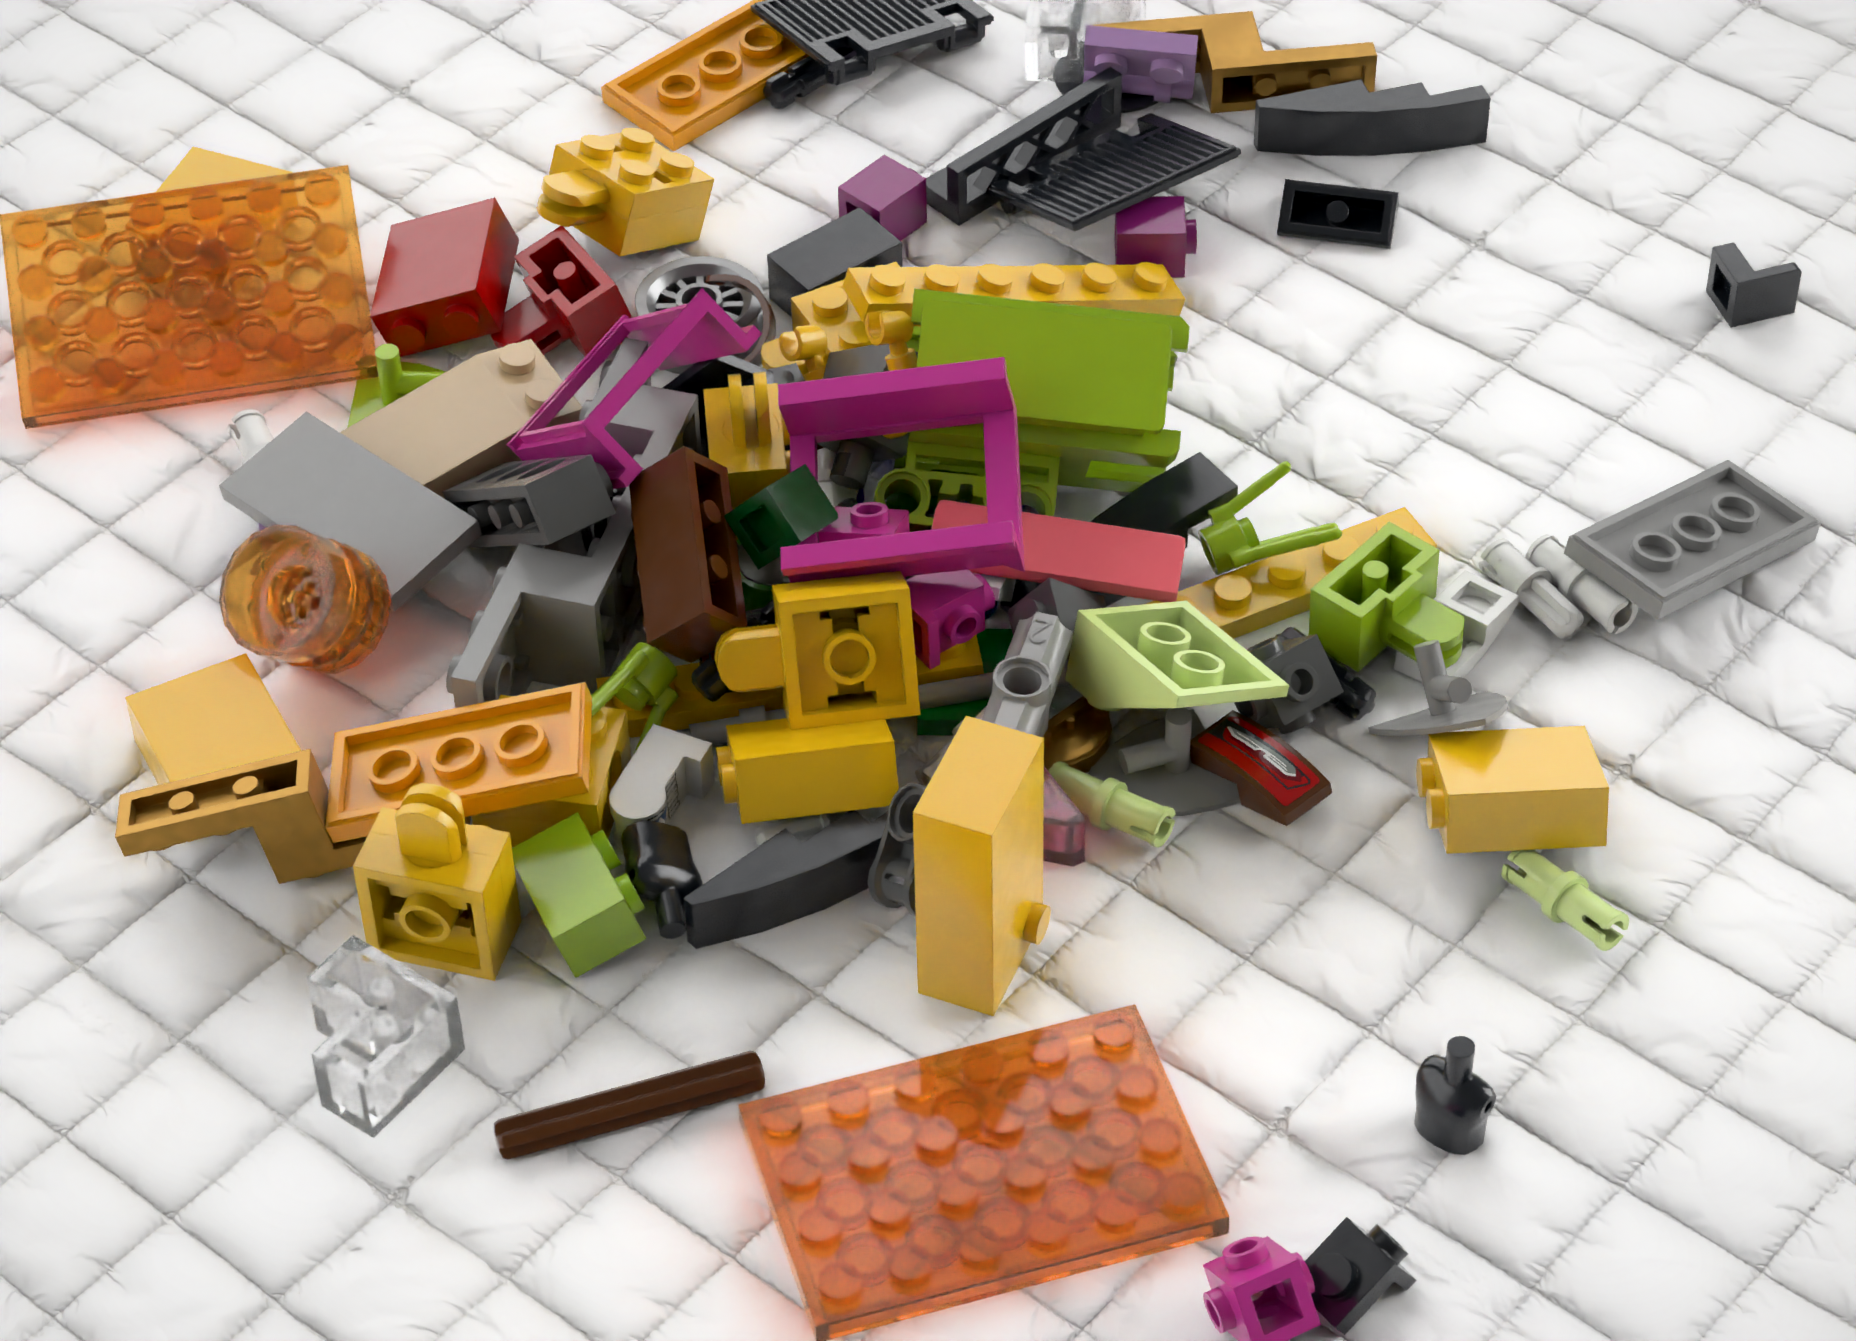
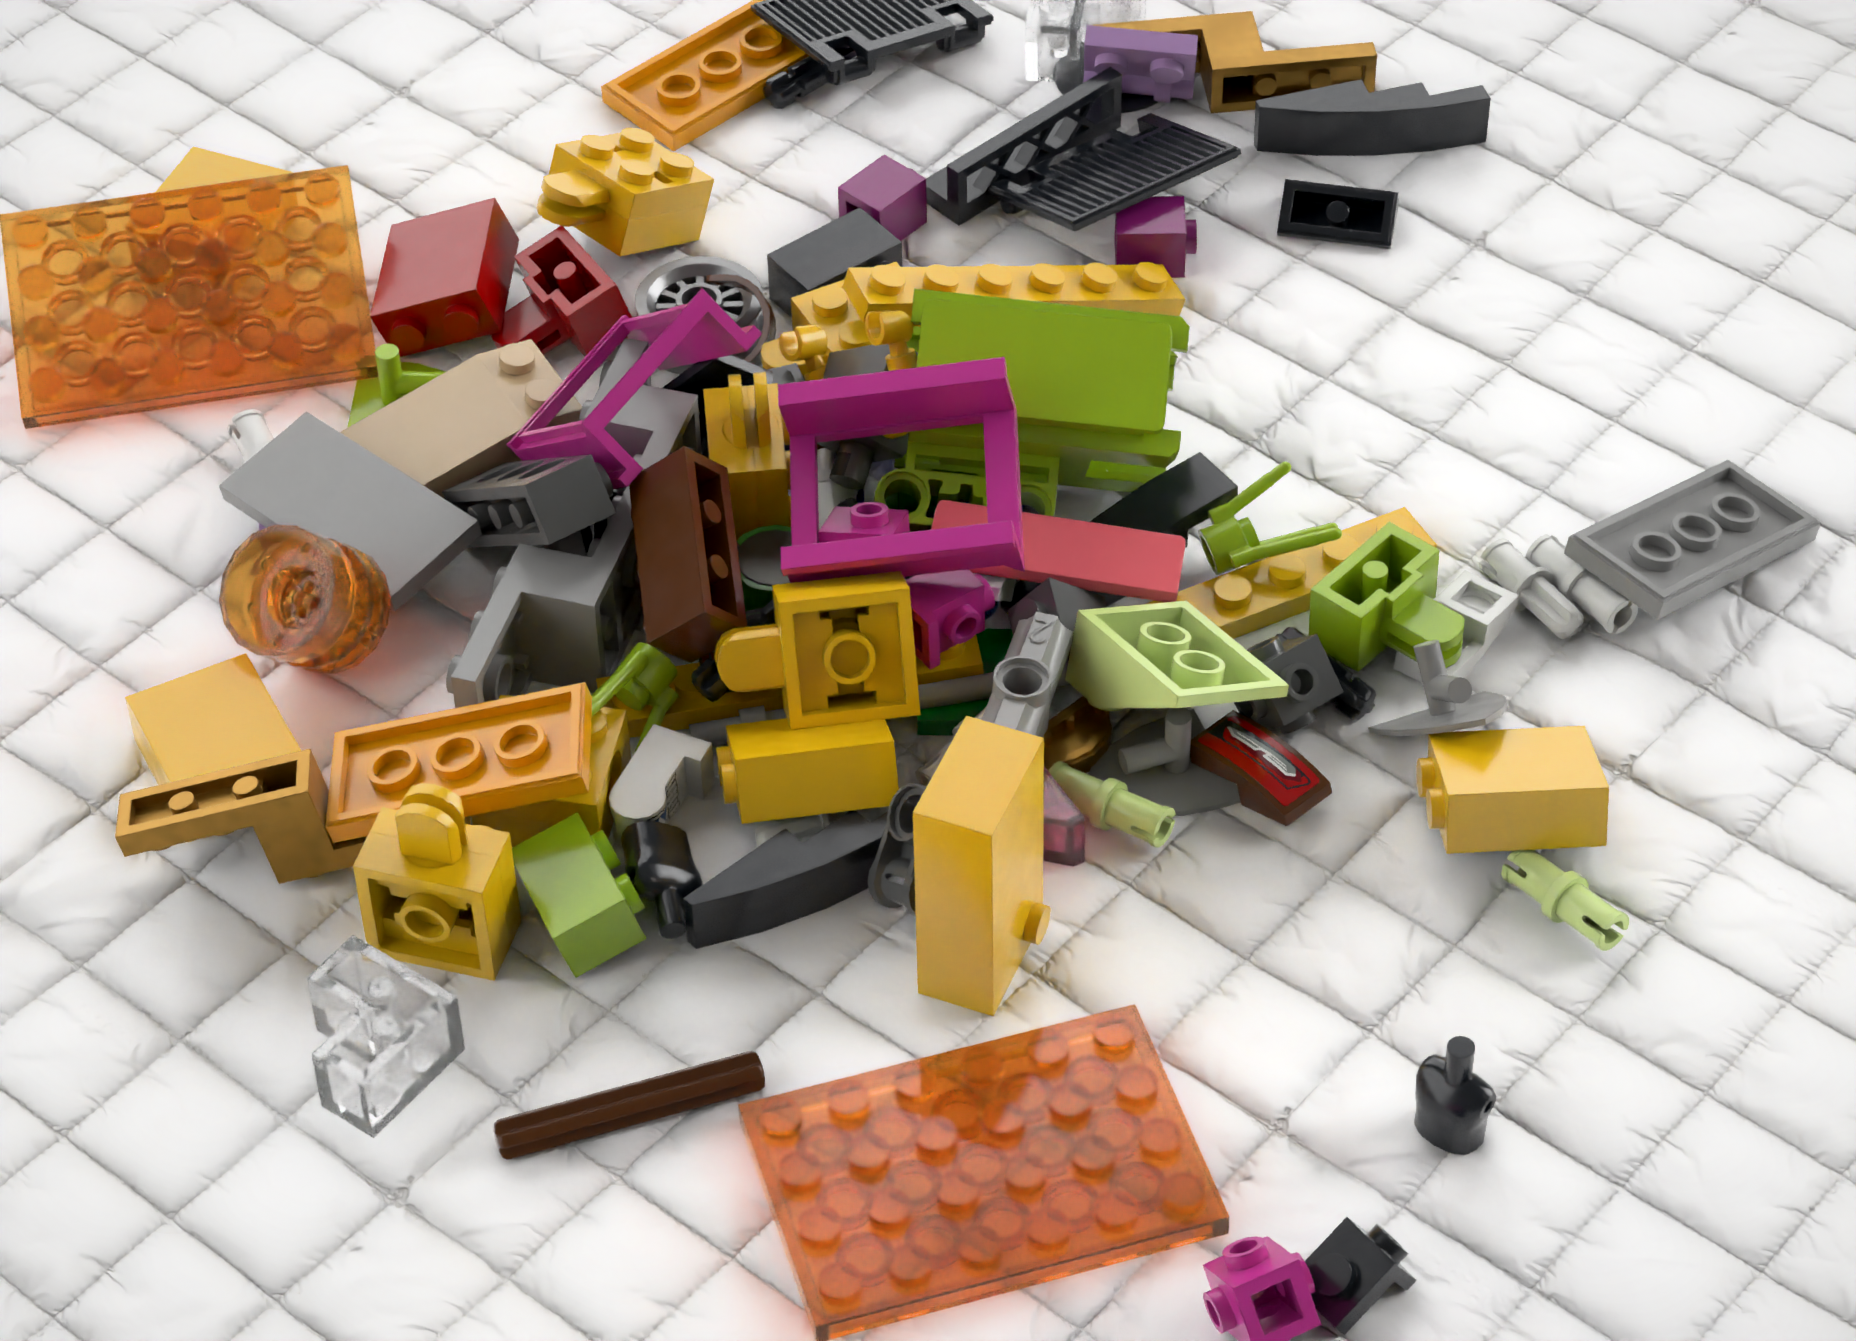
dark green panel [724,464,838,570] -> none
black panel [1706,242,1802,328] -> none

